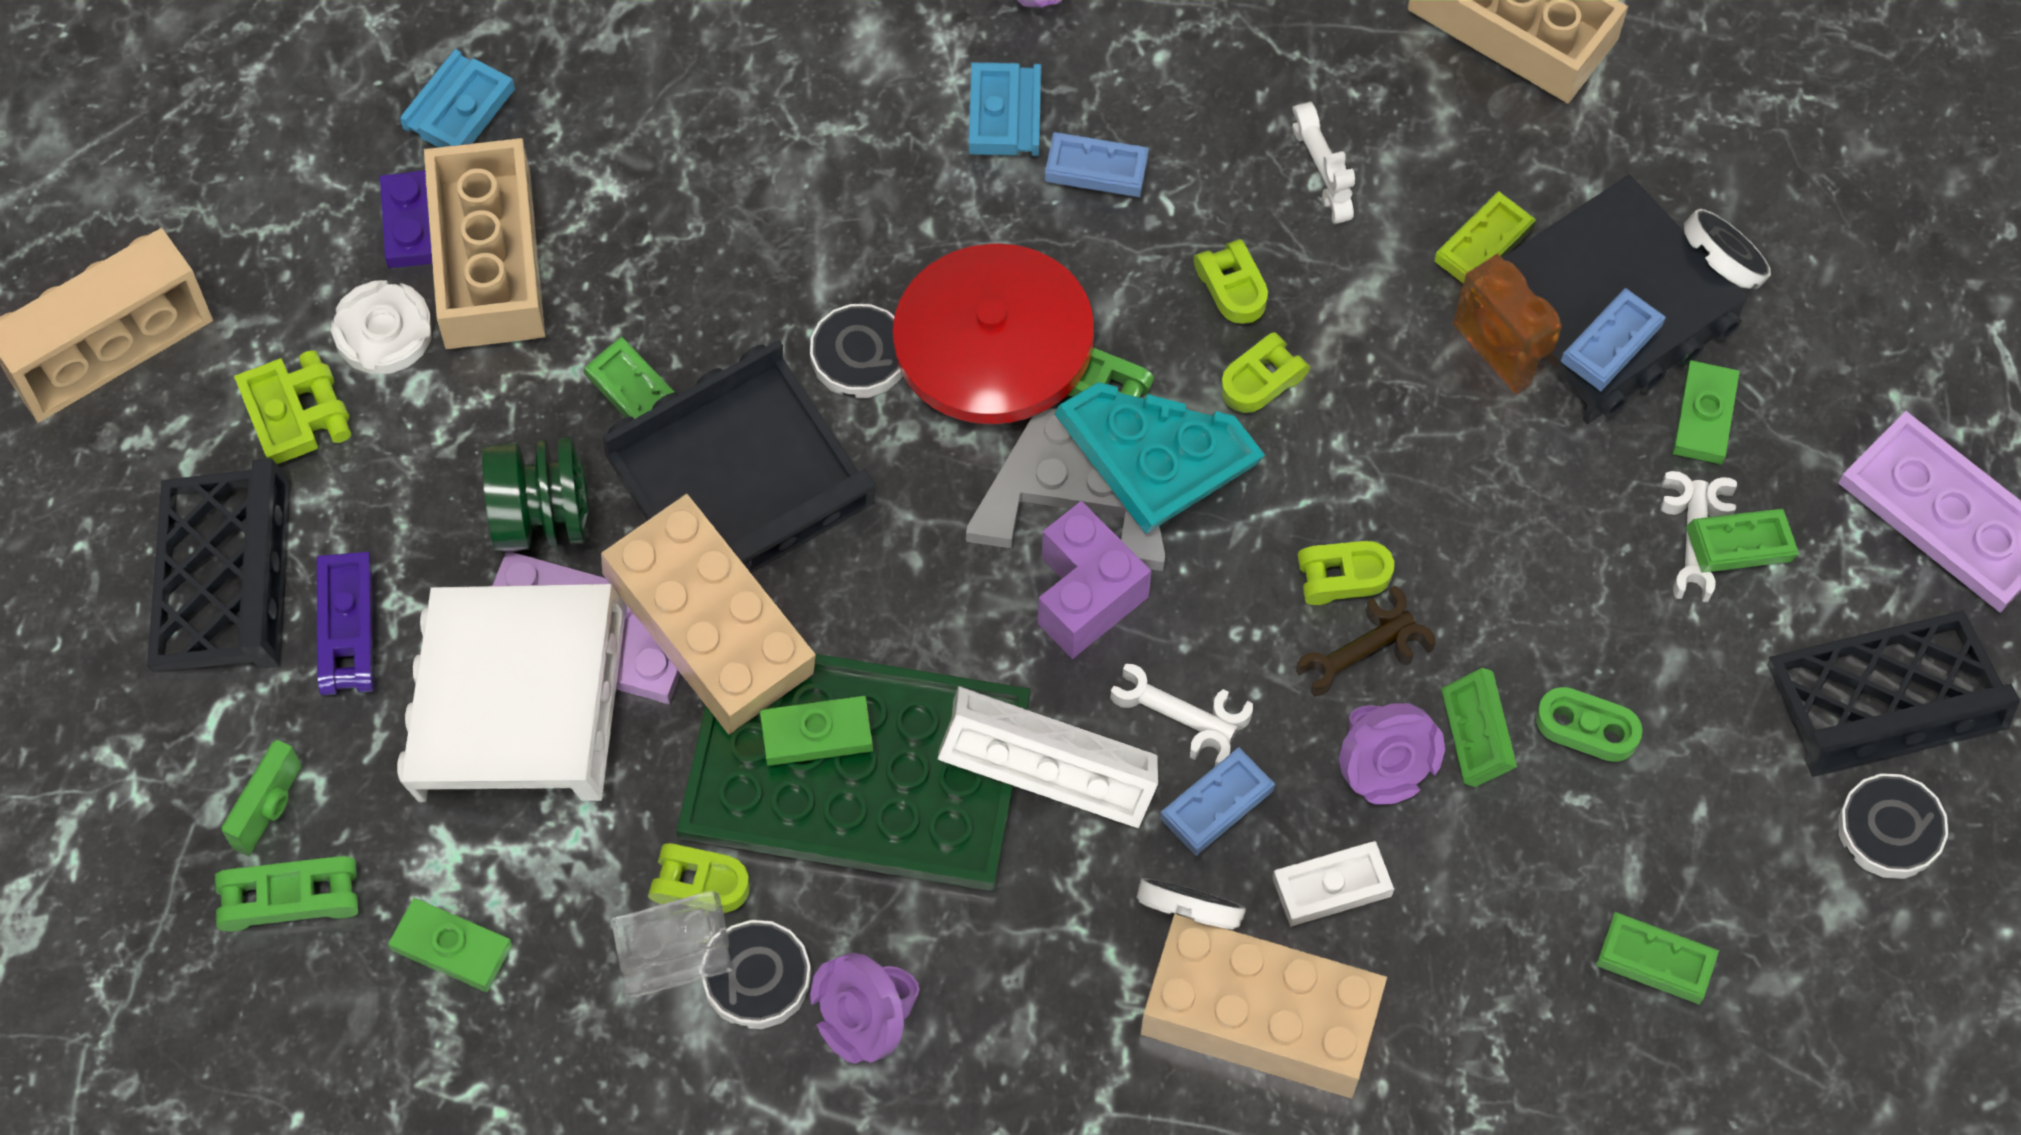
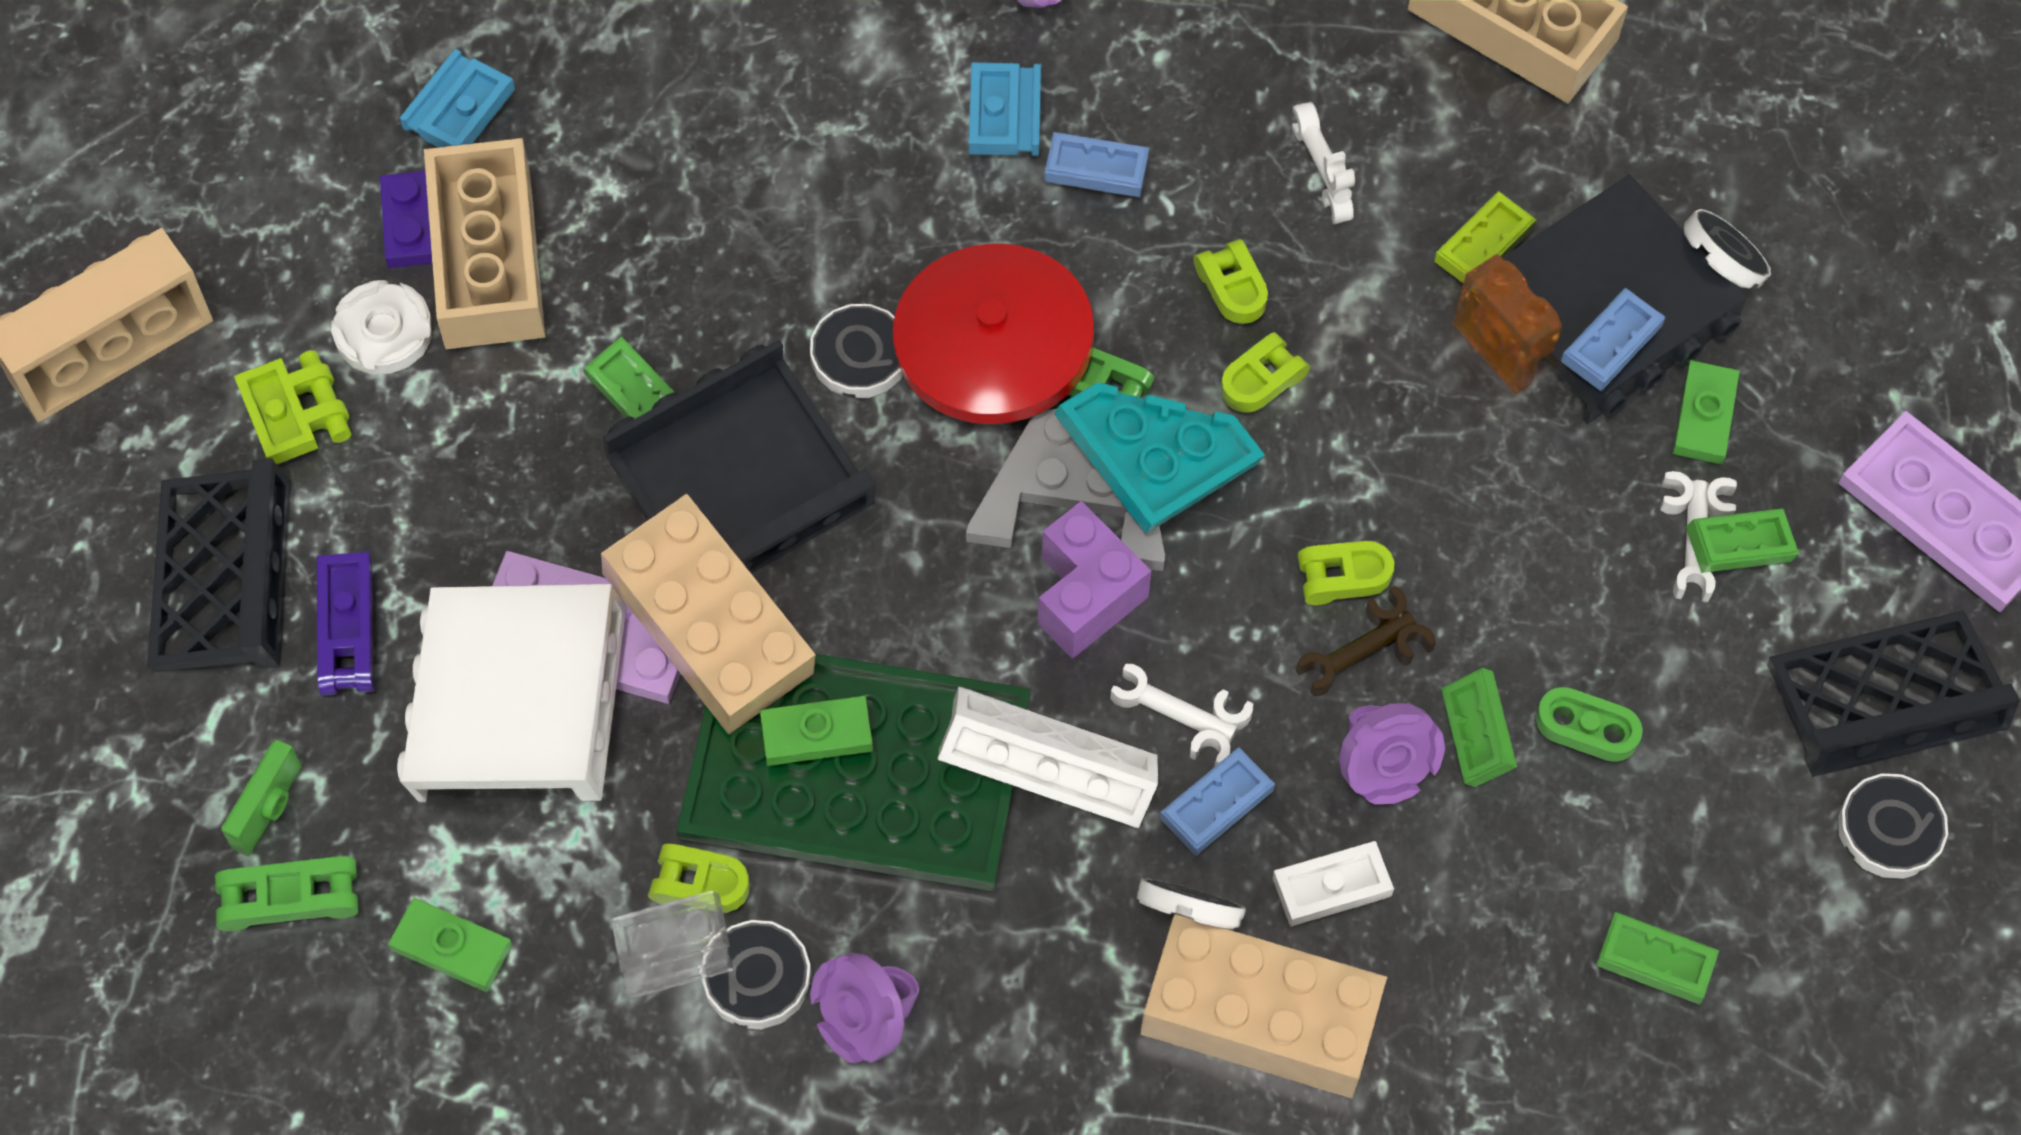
dark green wheel [482,436,589,554] -> none

